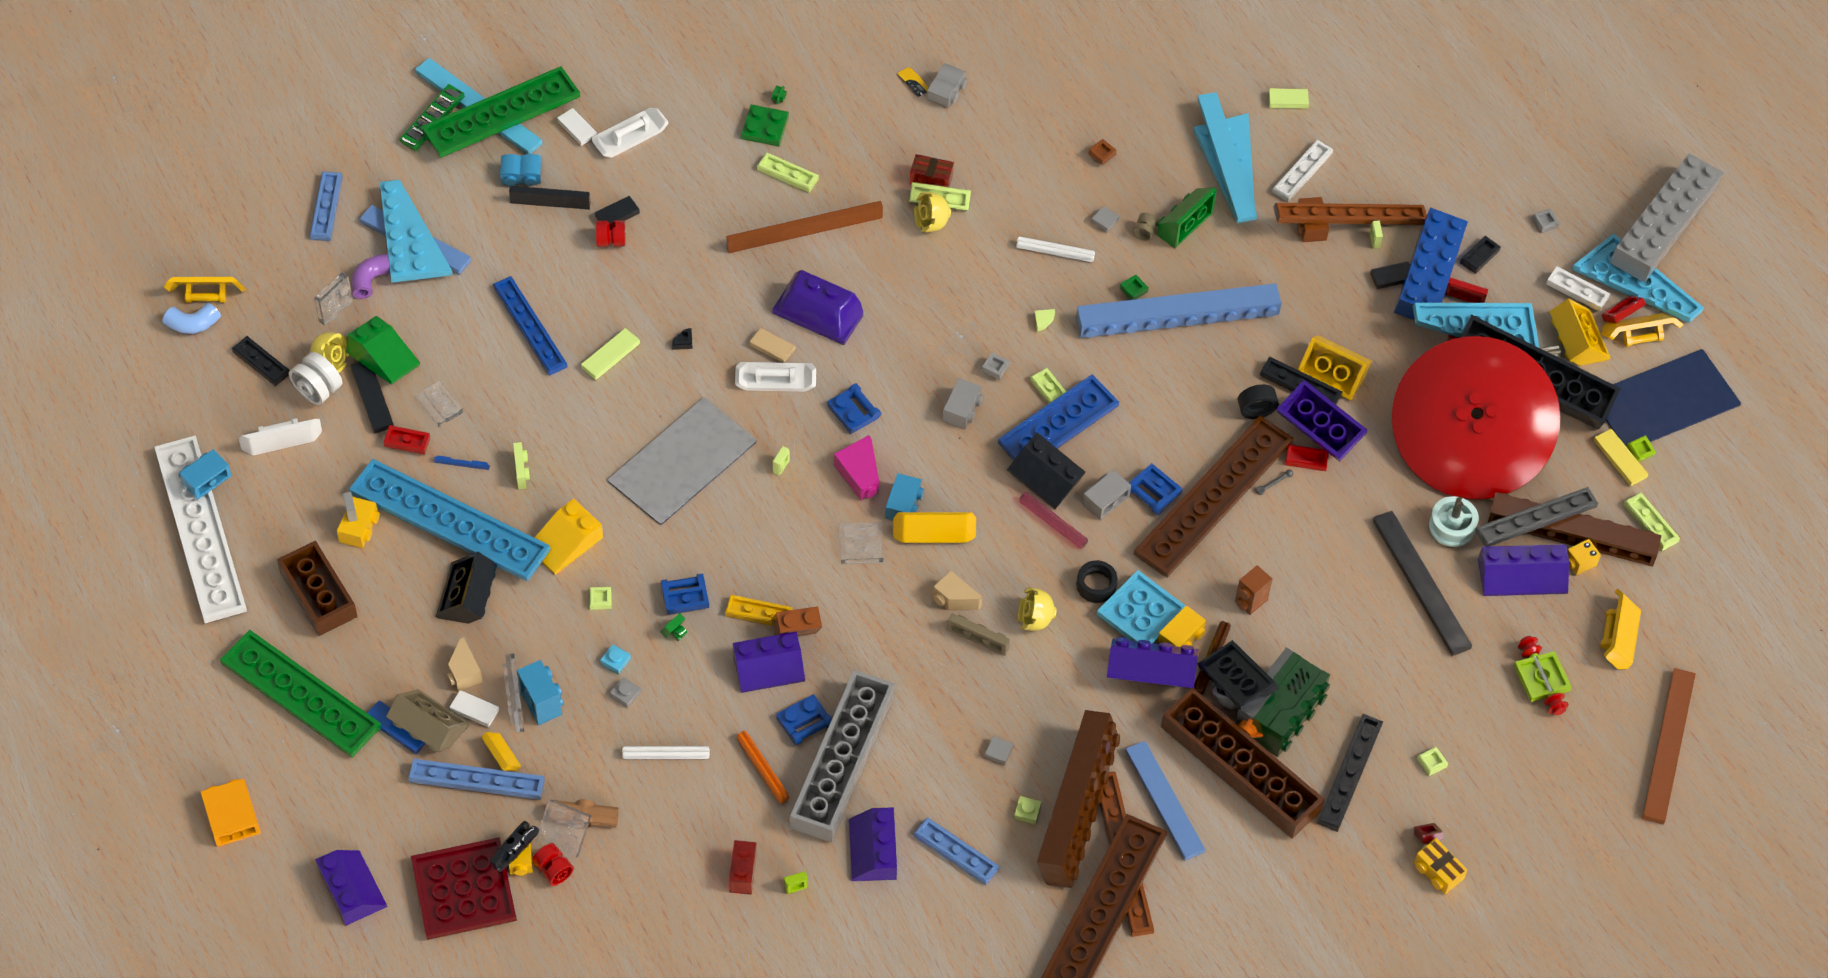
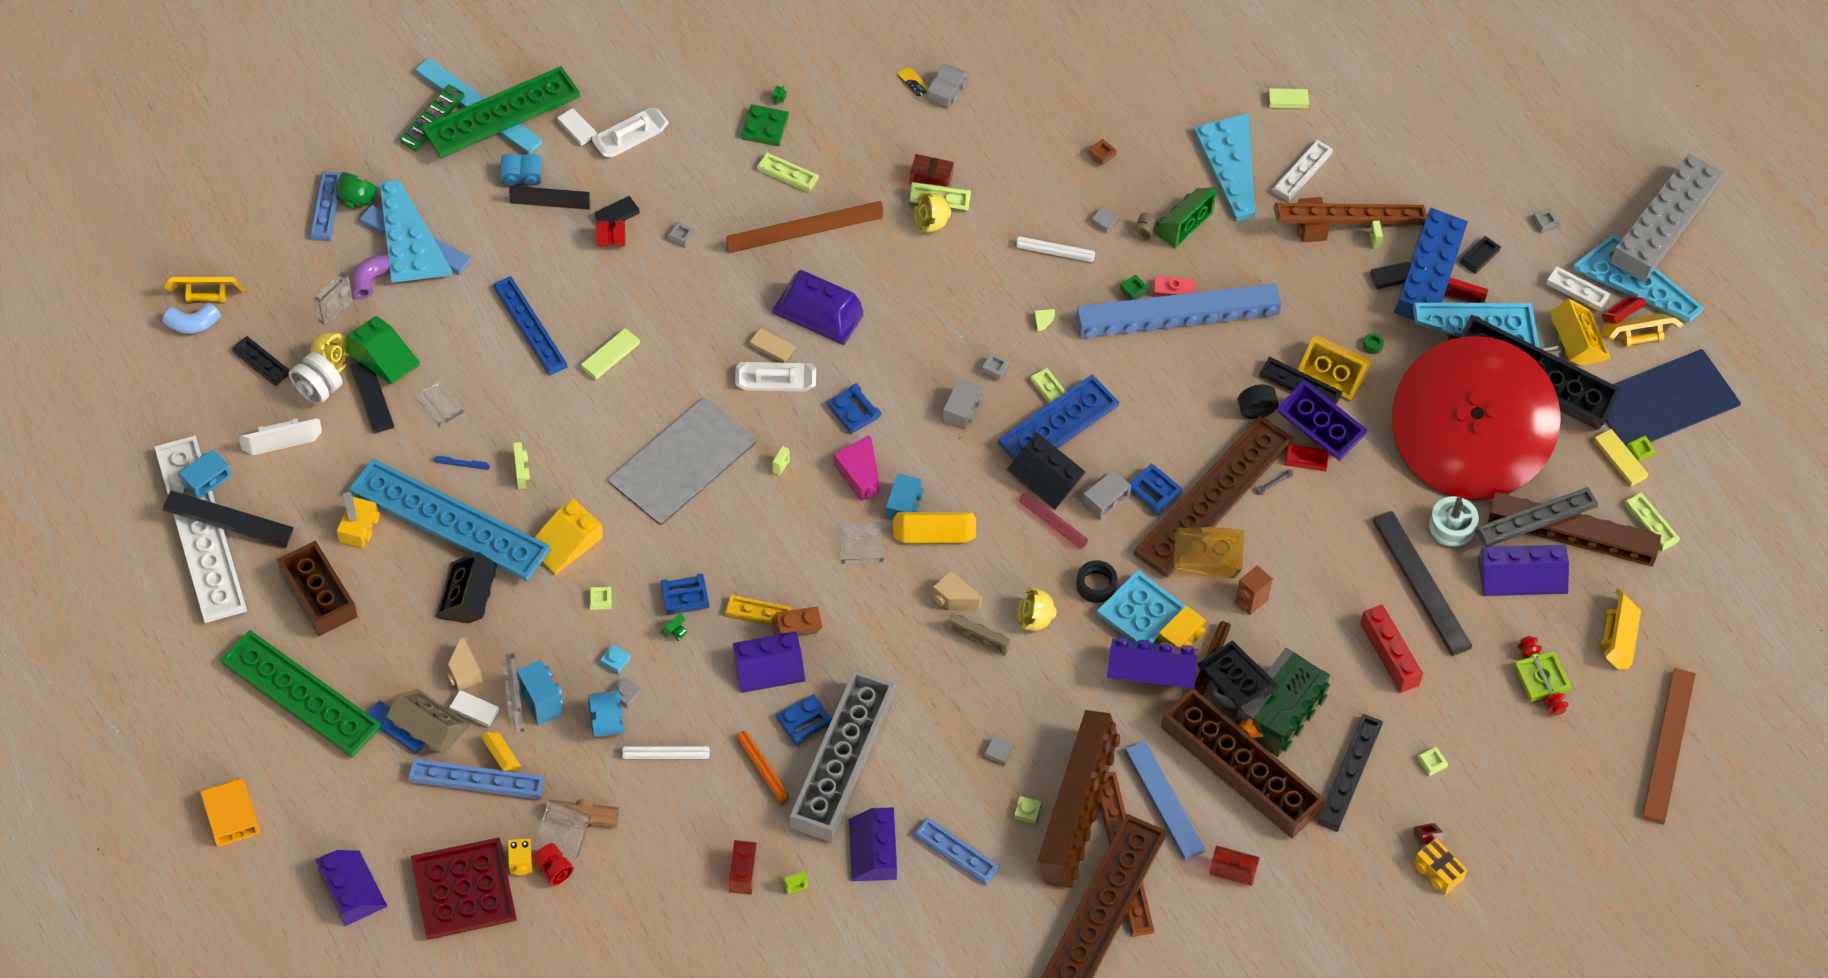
red plate [383,425,431,455] -> none
black hinge [490,821,540,872] -> none
black tile [672,328,693,350] -> none
medium azure tile [1197,92,1257,223] -> none
yellow brick [1567,539,1601,576] -> none
none -> black tile [163,490,294,548]
none -> green cylinder [336,172,378,209]
none -> dark azure brick [588,690,624,737]
none -> light grey tile [667,222,695,248]
none -> coral plate [1154,276,1195,297]
none -> clear yellow slope [1173,527,1244,579]
none -> clear red brick [1209,845,1260,887]
none -> red brick [1360,604,1423,693]
none -> green tile [1363,333,1384,354]

